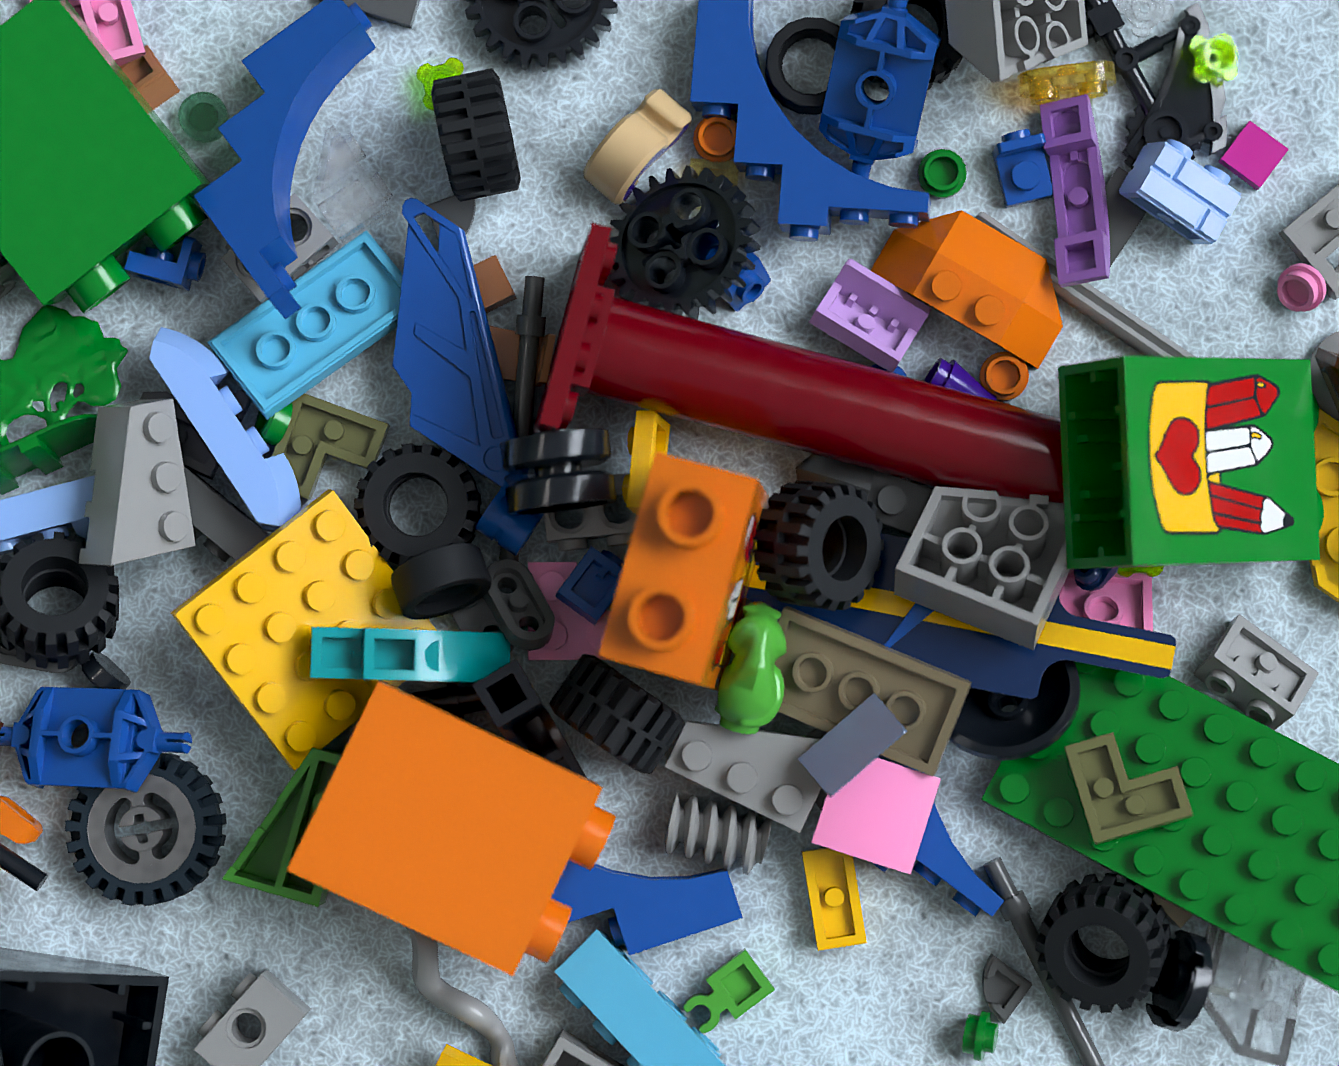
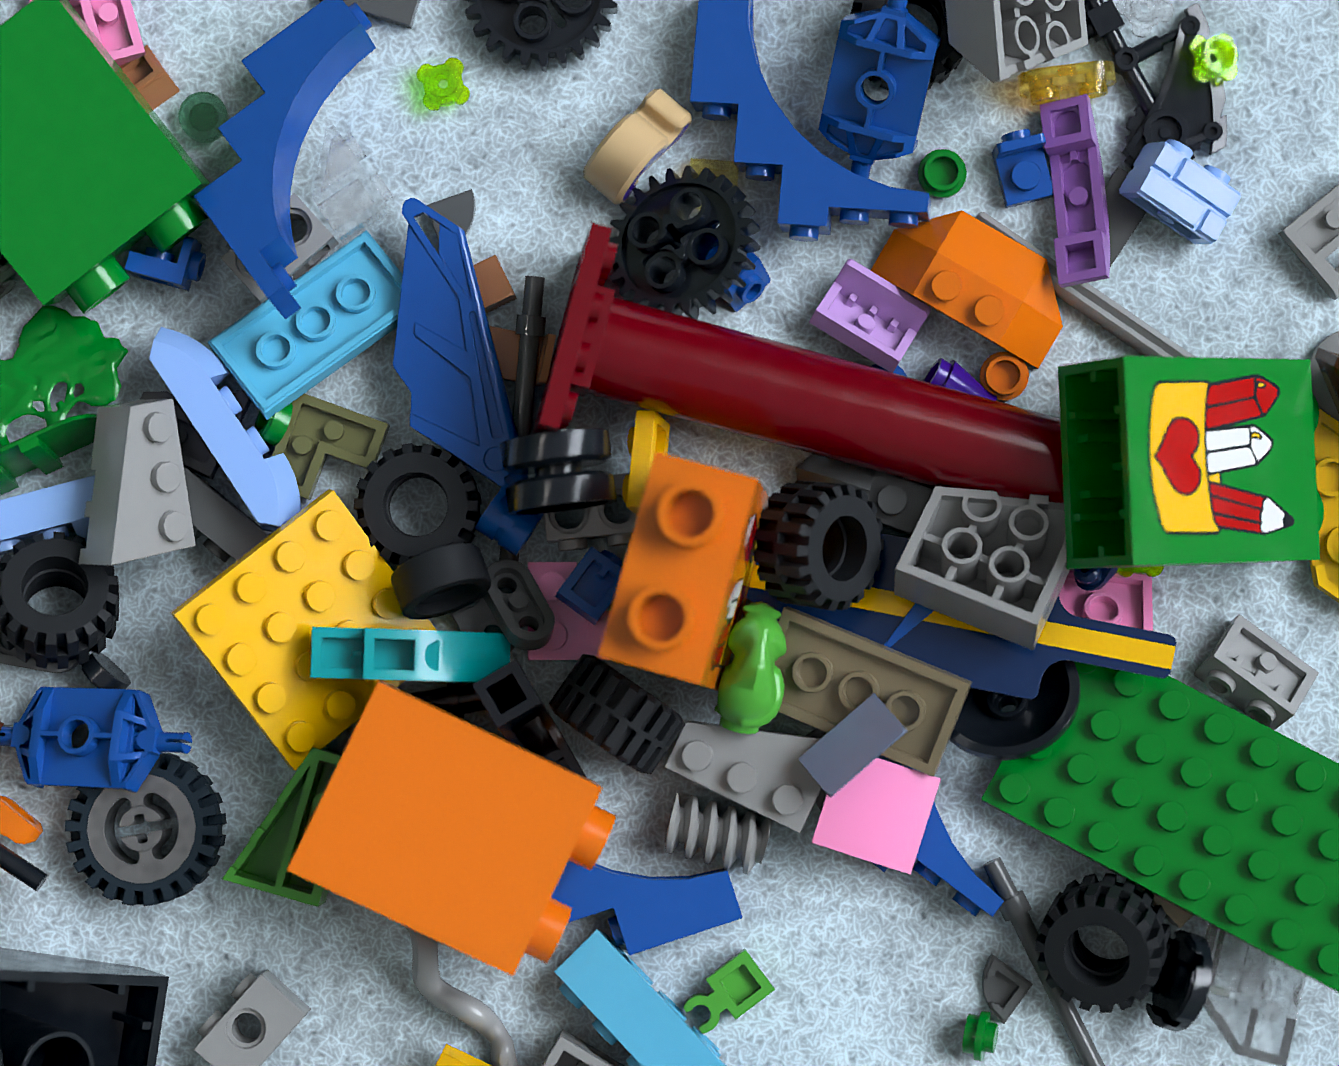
black tyre [431,68,521,202] -> none
orange plate [693,117,737,164] -> none
black tyre [765,17,840,115] -> none
yellow plate [801,847,867,951] -> none
olive plate [1065,732,1193,845] -> none
dark pink tile [1218,121,1289,190] -> none
bright pink plate [1277,263,1326,311] -> none

